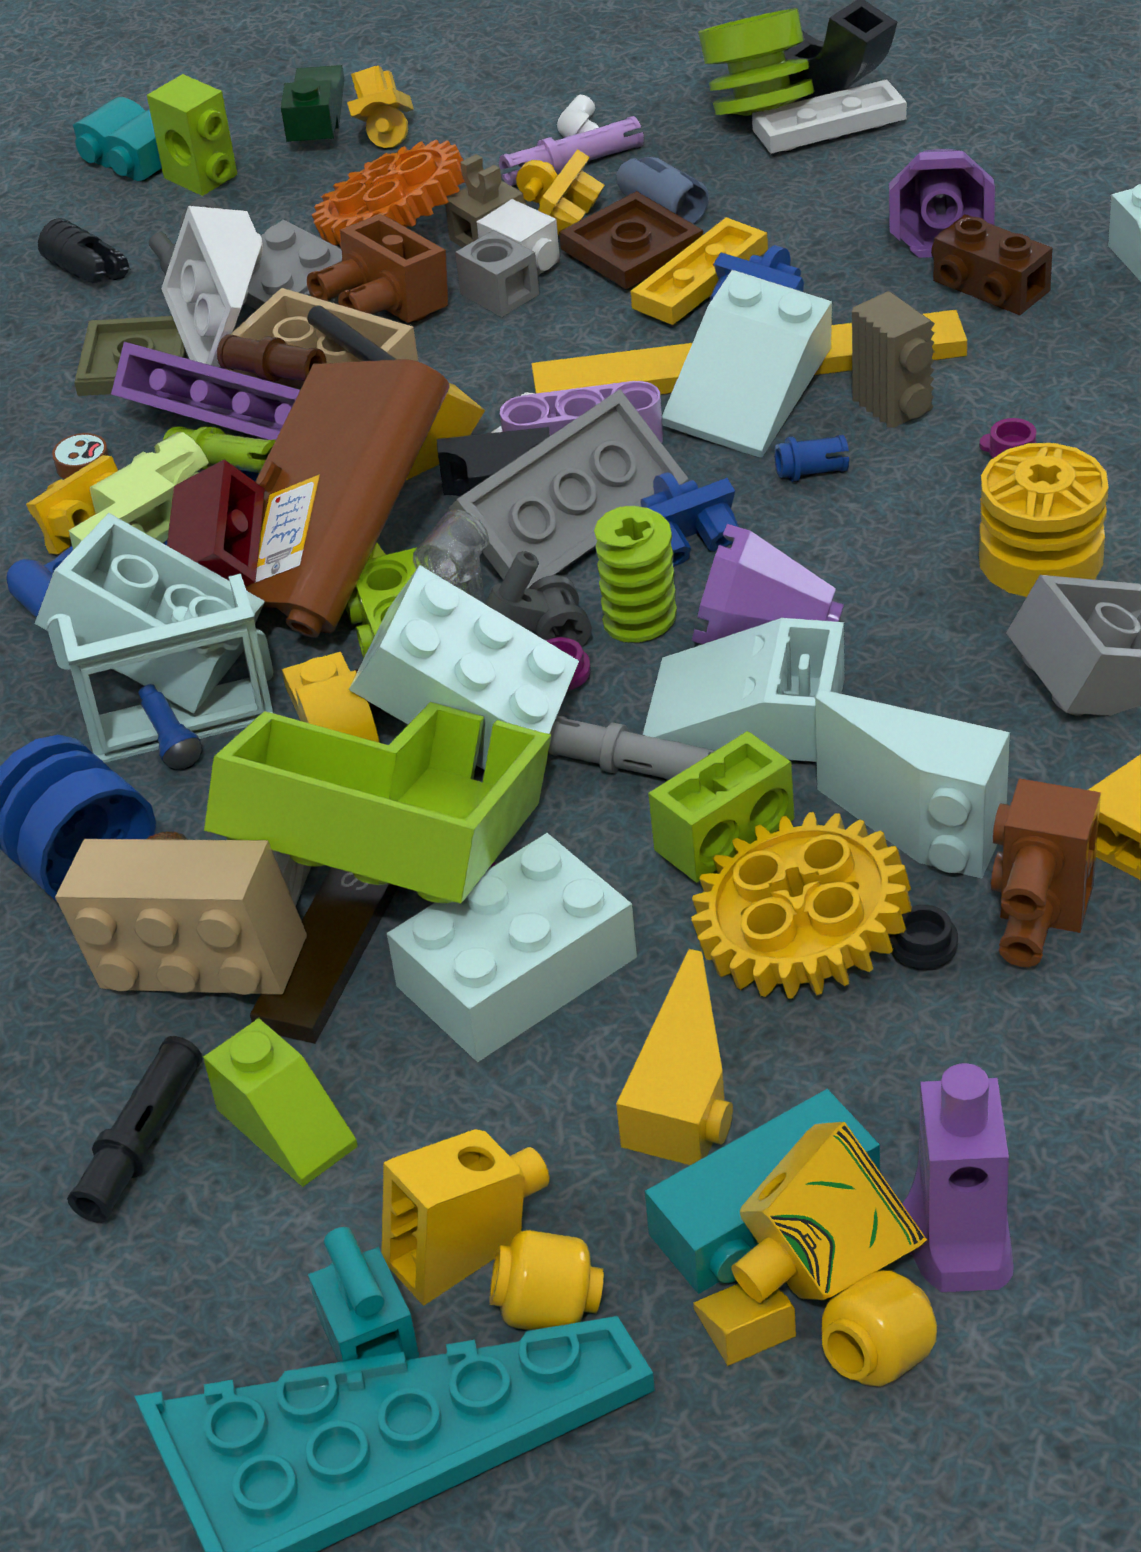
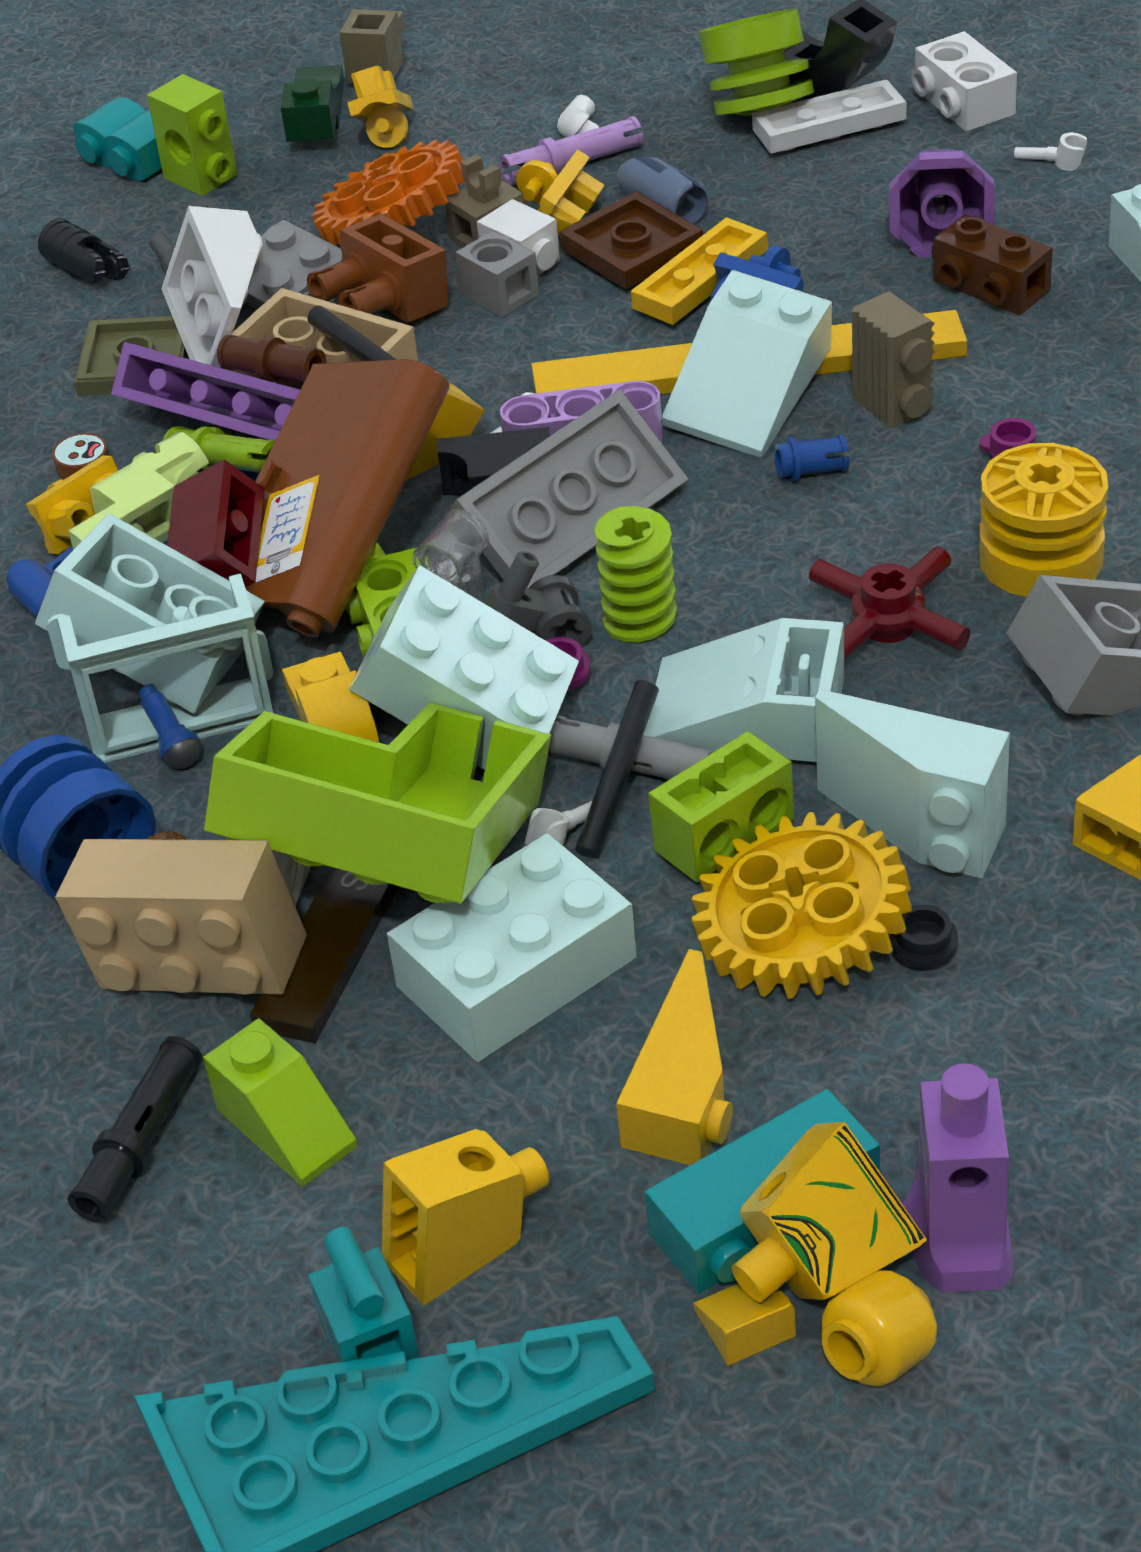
yellow head [489,1230,604,1330] -> none
blue hips [640,472,739,567] -> none
medium lavender cone [692,524,844,645] -> none
dark orange brick [991,778,1101,967] -> none
none -> dark tan brick [339,9,405,83]
none -> white hand [525,800,593,846]
none -> black bar [575,680,659,859]
none -> dark red bar [809,547,971,660]
none -> white brick [911,31,1017,131]
none -> white hand [1014,132,1087,171]

